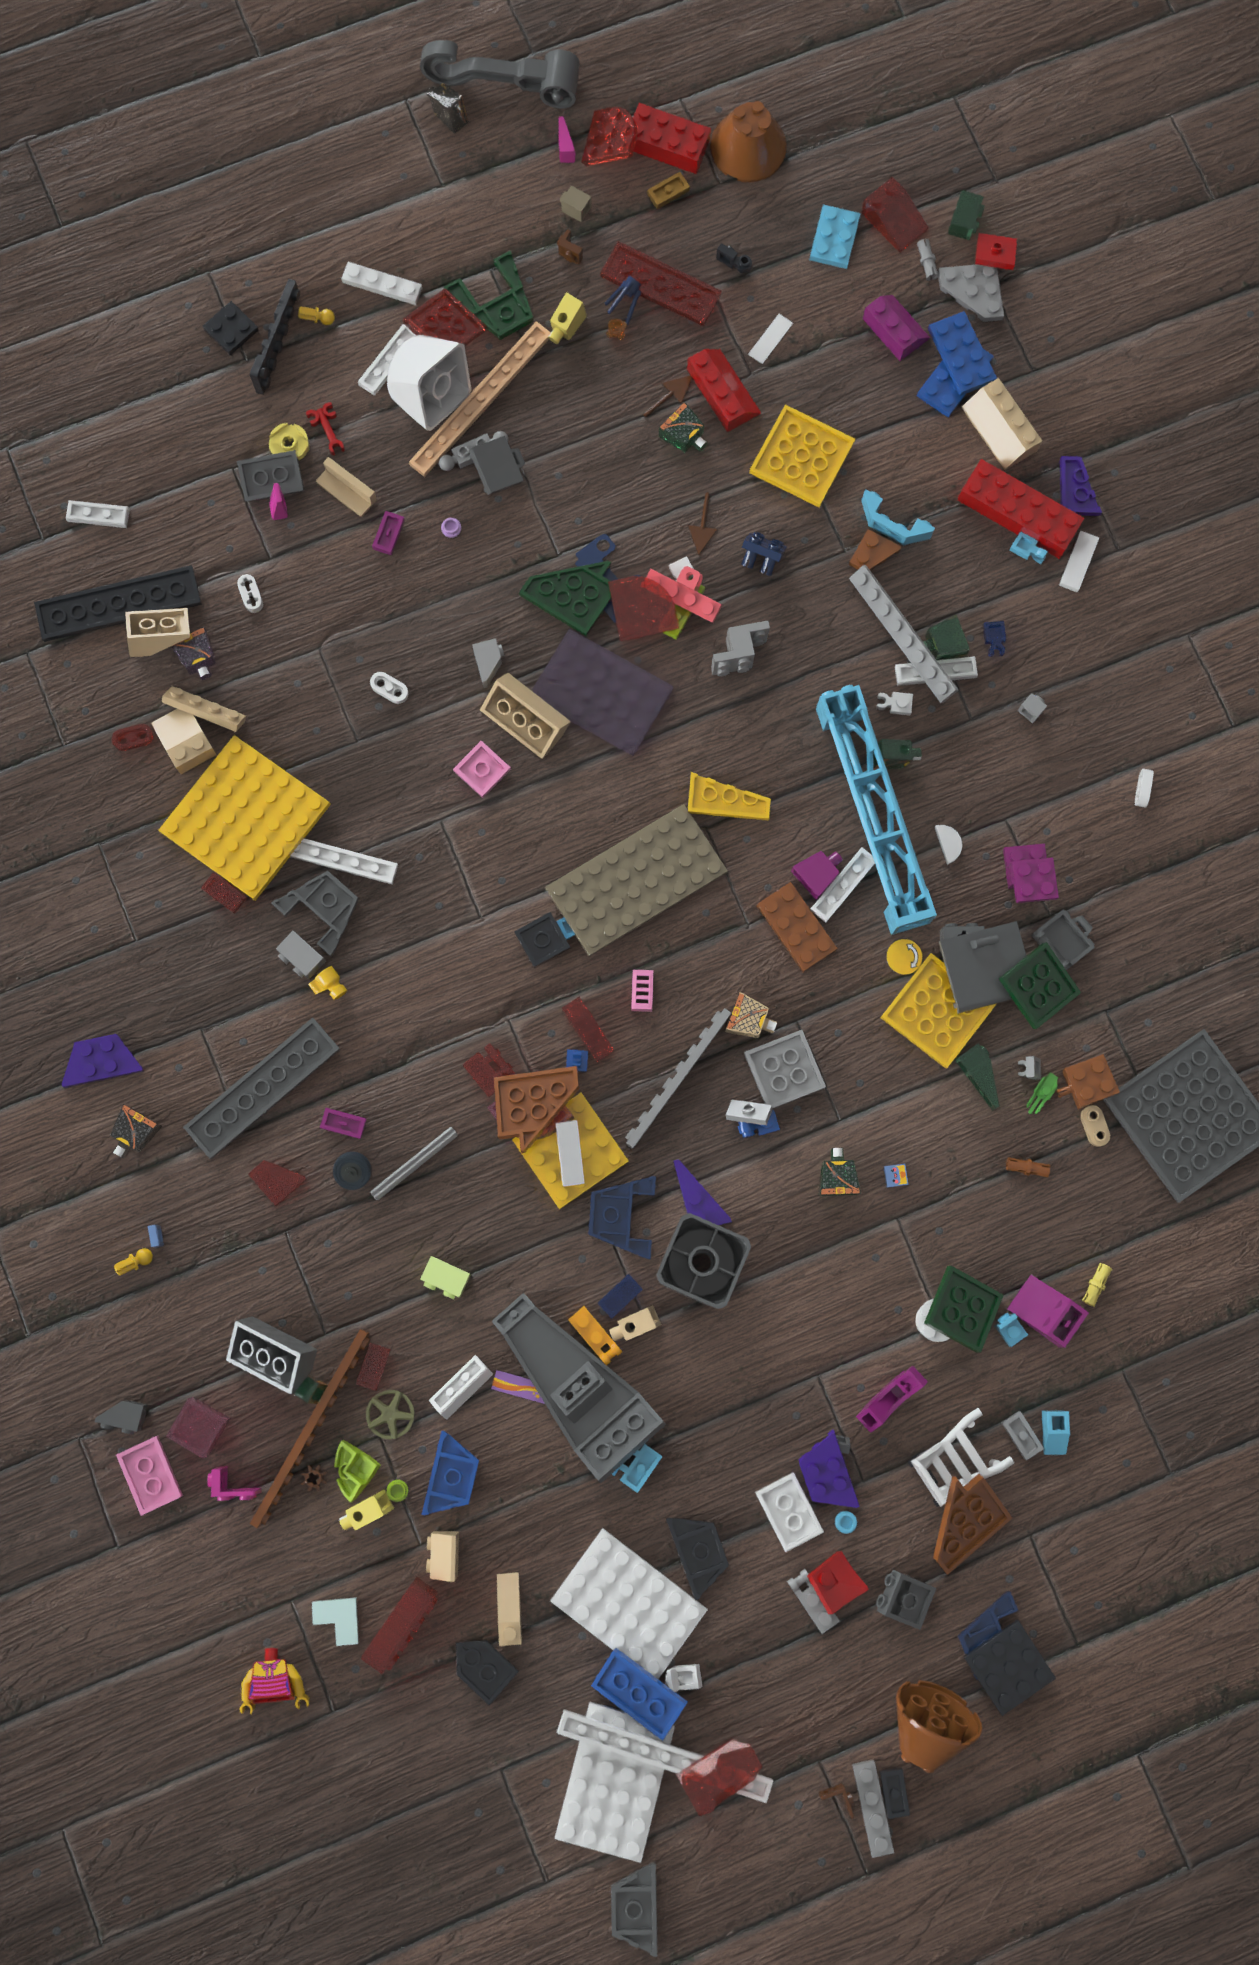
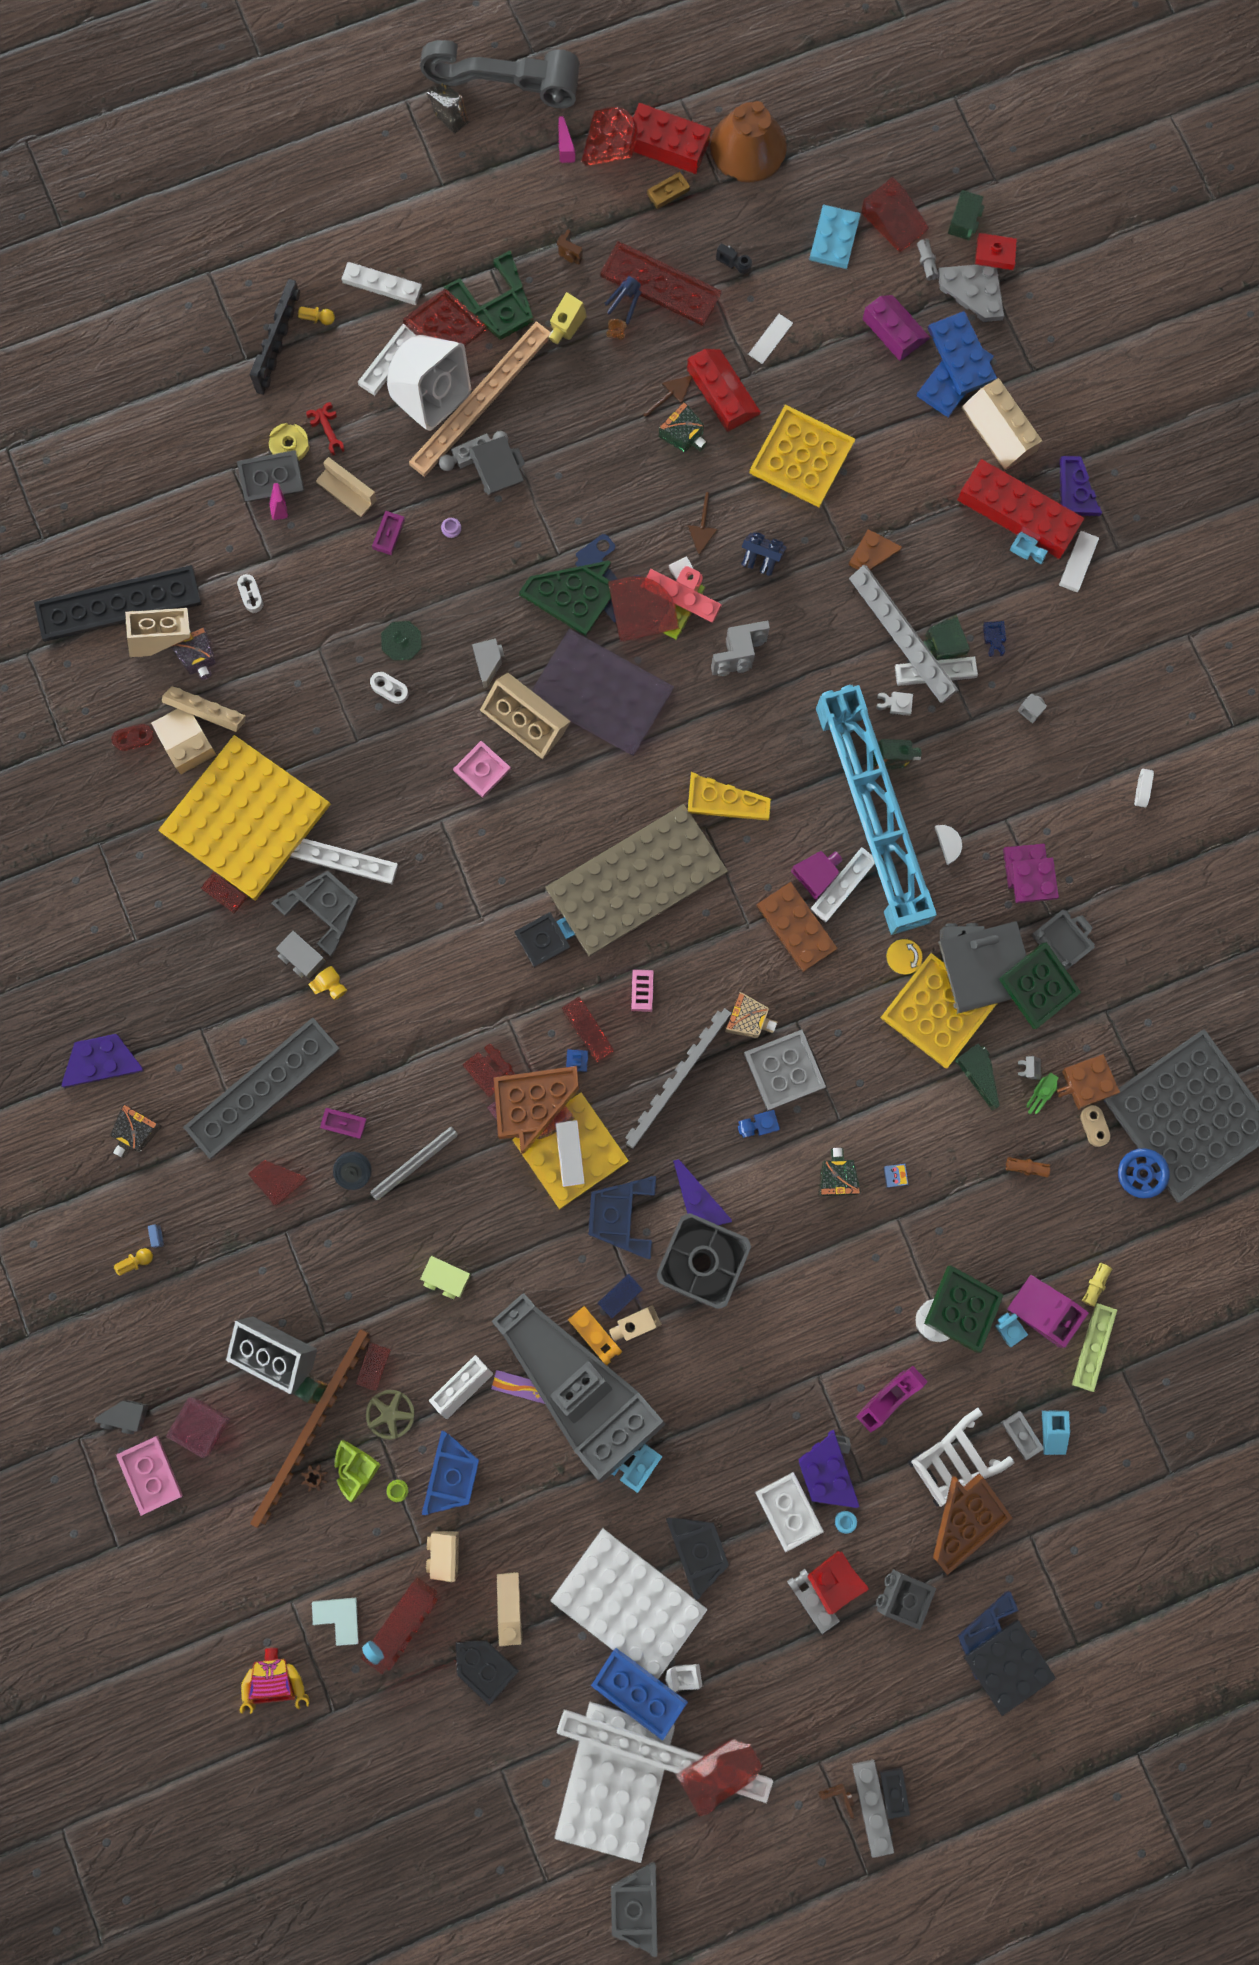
white tile [66,500,130,528] -> none
black plate [202,301,259,356] -> none
dark pink bracket [208,1466,262,1501] -> none
light yellow torso [339,1489,394,1530] -> none
dark tan brick [560,186,591,222] -> none
plate [726,1100,772,1126] -> none
medium azure slope [861,490,935,545] -> none
dark orange cone [896,1680,982,1773] -> none
none -> medium azure tile [363,1641,384,1664]
none -> clear green piece [381,621,422,661]
none -> yellowish green tile [1072,1303,1117,1392]
none -> blue plate [1118,1148,1170,1198]

